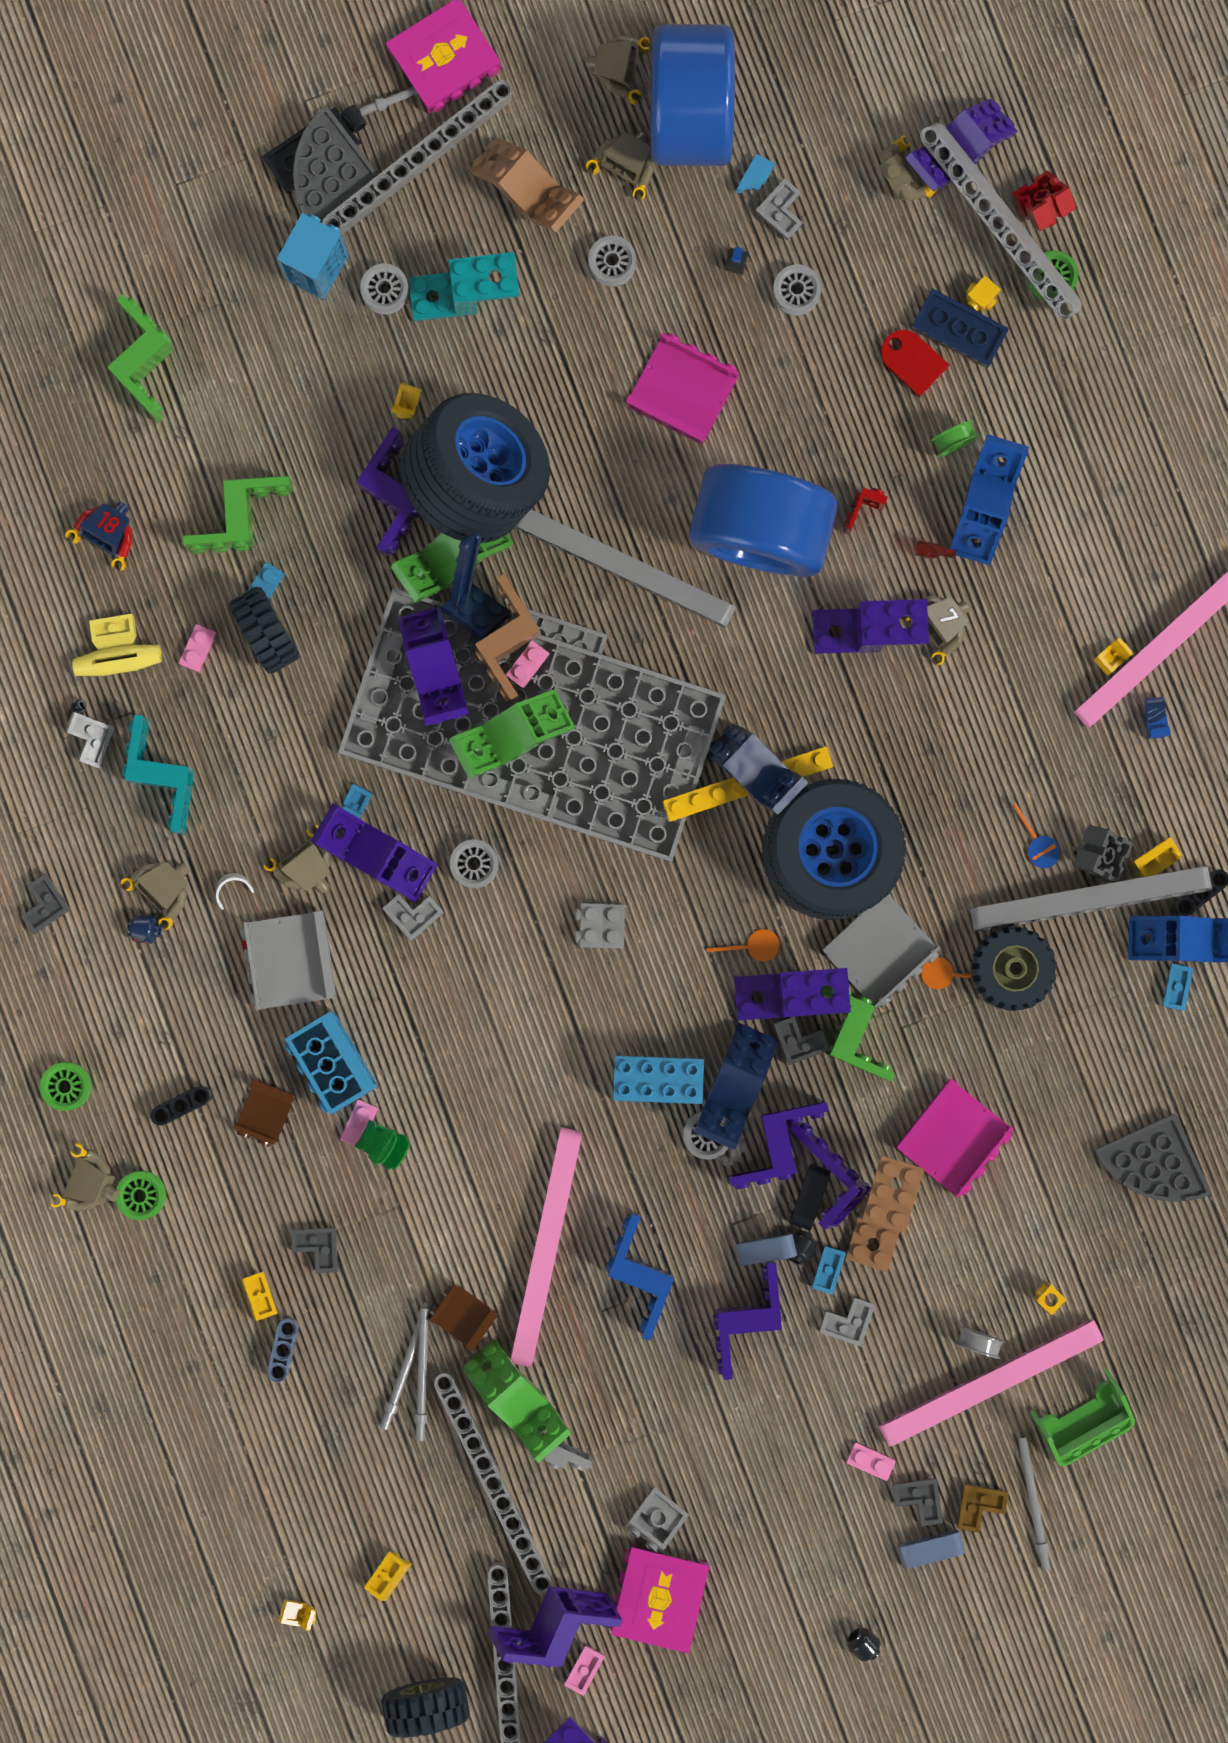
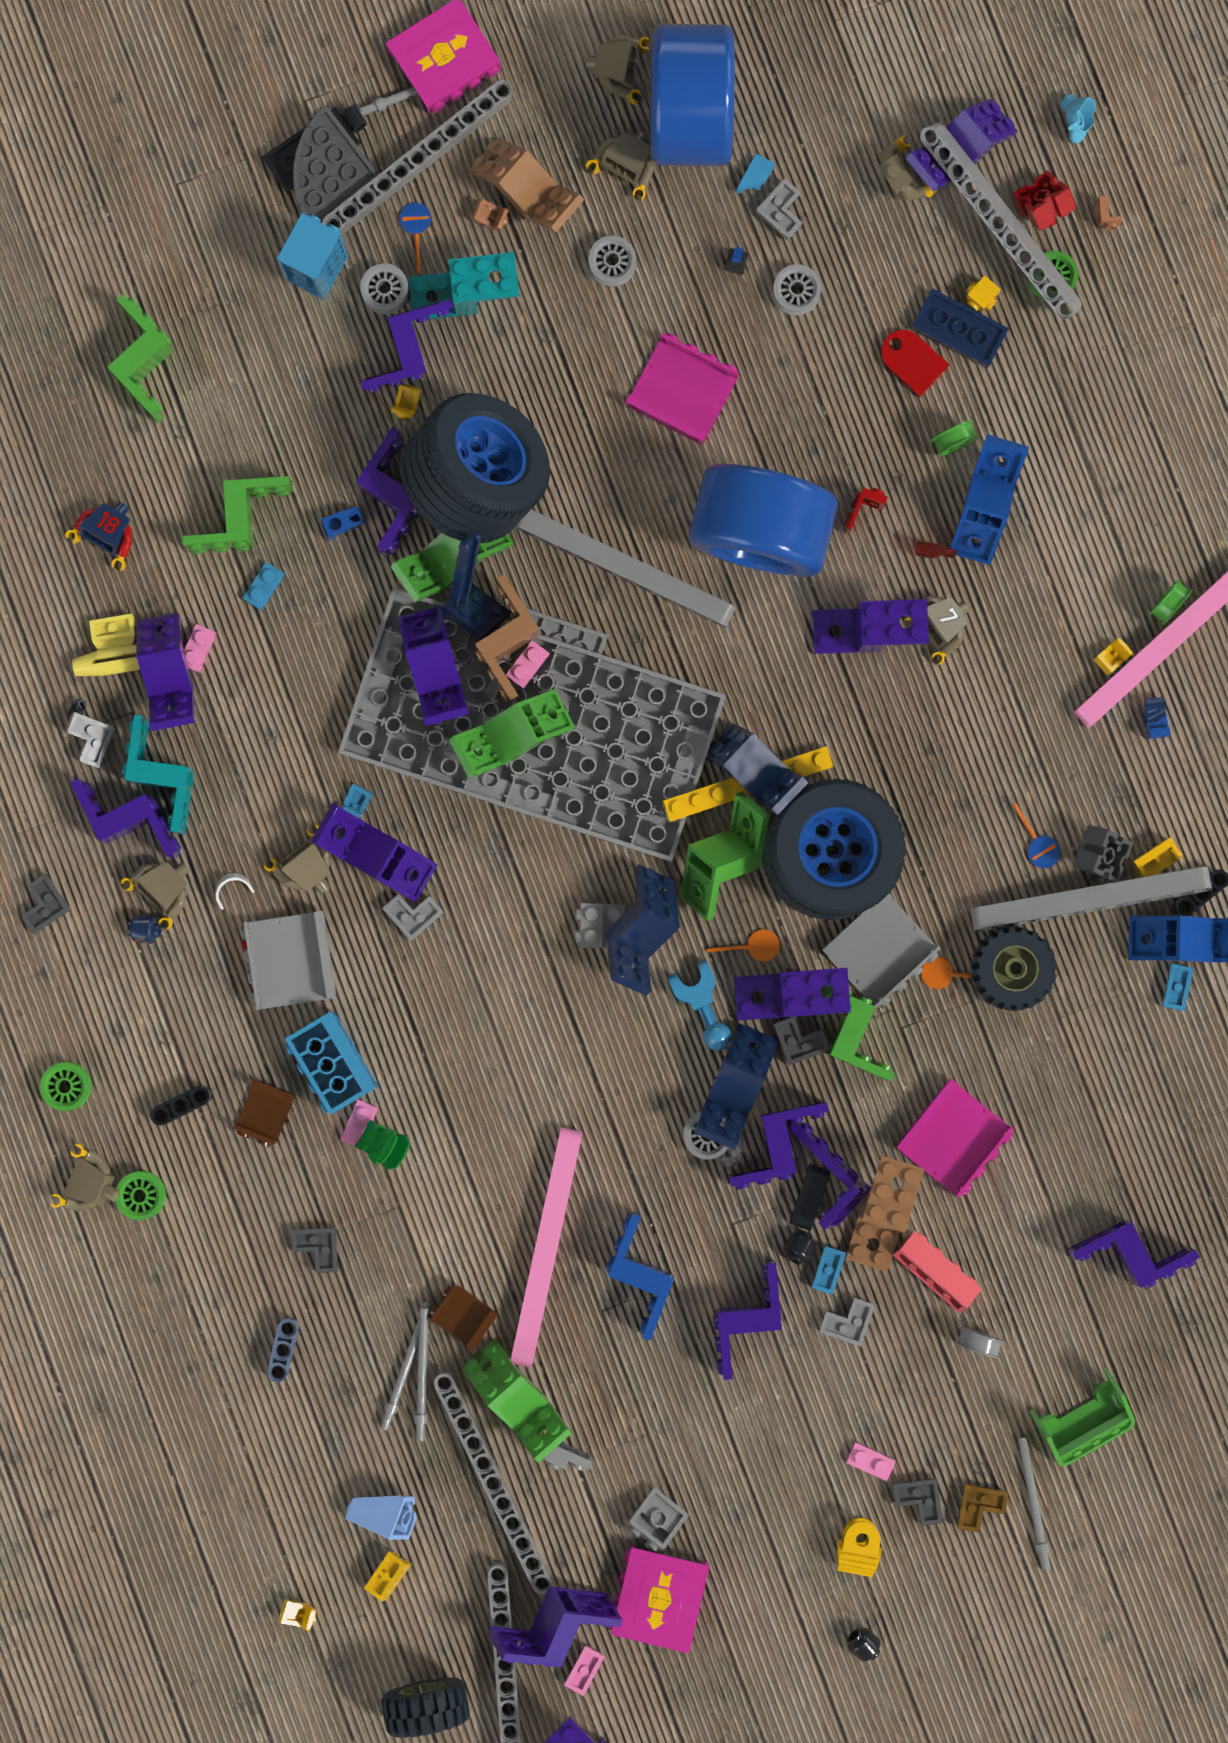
black wheel [228,587,300,674] -> none
yellow hinge [241,1271,278,1321] -> none
light grey wheel [450,839,499,888] -> none
dark azure brick [613,1056,704,1104] -> none
sand blue beam [736,1234,797,1266] -> none
bright pink beam [878,1319,1104,1447] -> none
sand blue beam [898,1530,965,1569] -> none
yellow bracket [1033,1282,1066,1315] -> none
dark grey plate [1094,1113,1212,1202] -> none
none -> dark purple bracket [70,779,181,859]
none -> dark purple bracket [136,613,195,731]
none -> blue leg [321,507,365,541]
none -> light blue slope [345,1496,417,1540]
none -> dark purple bracket [361,299,454,393]
none -> blue piece [399,203,432,274]
none -> nougat bracket [471,199,509,230]
none -> dark blue bracket [606,864,680,996]
none -> dark azure piece [668,959,732,1051]
none -> bright green bracket [680,792,770,921]
none -> yellow piece [837,1518,882,1577]
none -> coral brick [893,1231,982,1313]
none -> medium azure hair [1061,94,1096,144]
none -> dark purple bracket [1066,1219,1200,1289]
none -> nougat bracket [1093,196,1123,230]
none -> bright green wheel [1148,578,1193,626]

